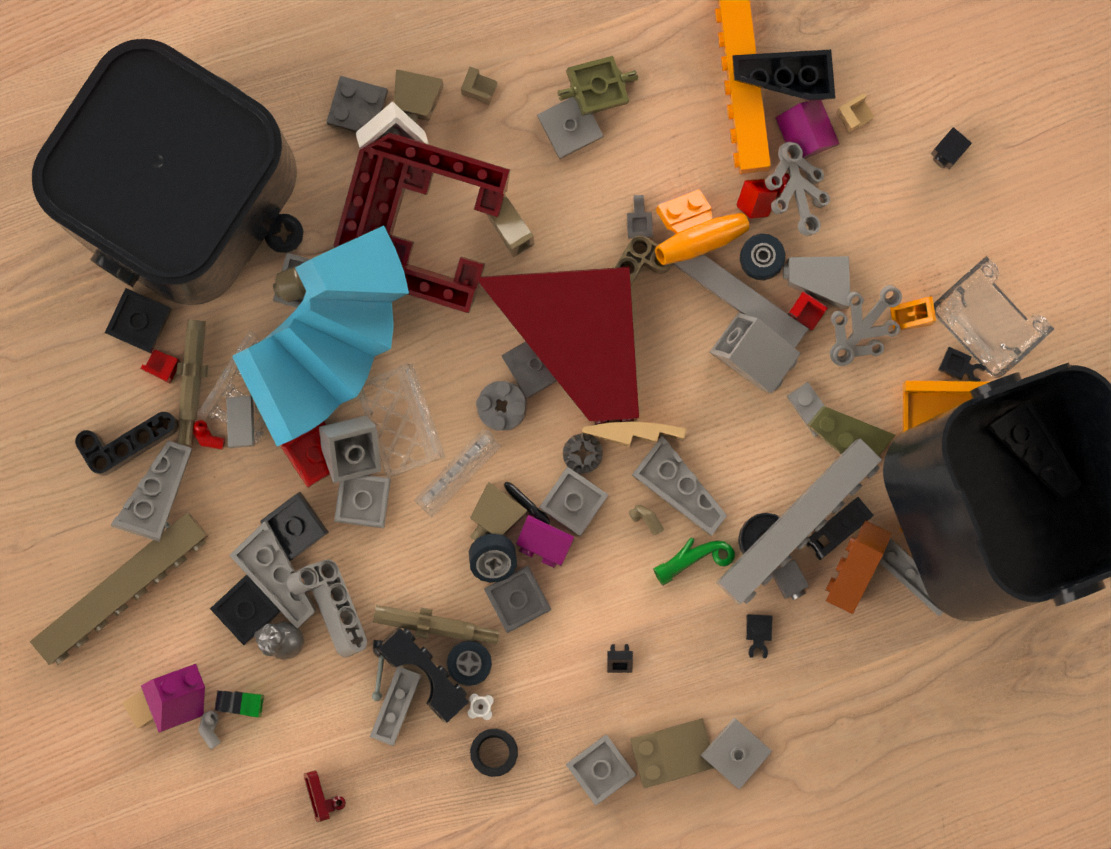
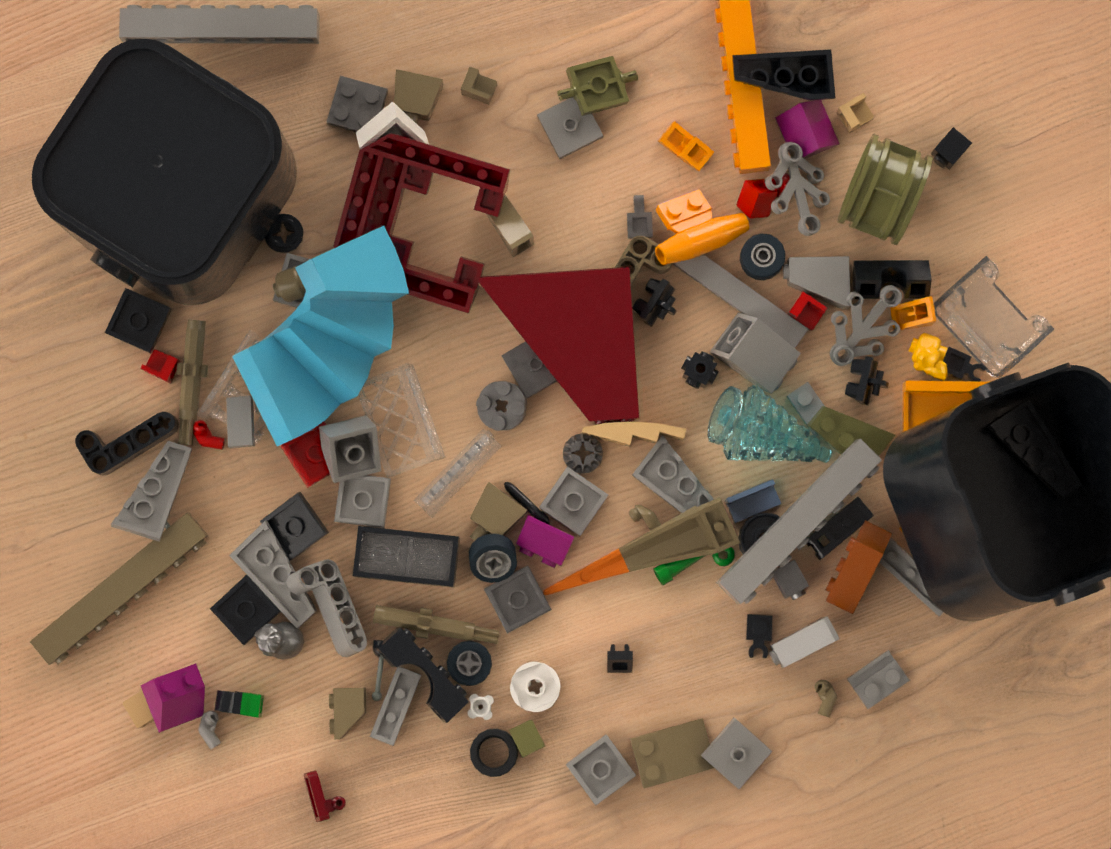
none -> light grey brick [119,5,320,44]
none -> dark tan slope [329,688,366,740]
none -> clear brick [353,526,460,588]
none -> olive panel [509,720,545,758]
none -> white plate [510,662,560,712]
none -> dark tan plate [543,497,740,595]
none -> black hips [632,278,677,327]
none -> light orange slope [658,121,714,171]
none -> black brick [681,351,719,389]
none -> clear light blue plant [707,385,832,463]
none -> sand blue panel [725,480,781,523]
none -> light grey slope [769,616,840,668]
none -> dark tan arm [815,680,837,718]
none -> olive wheel [838,134,933,245]
none -> black hips [845,356,889,406]
none -> light grey plate [847,650,910,709]
none -> black arch [852,260,932,299]
none -> yellow head [908,333,947,381]

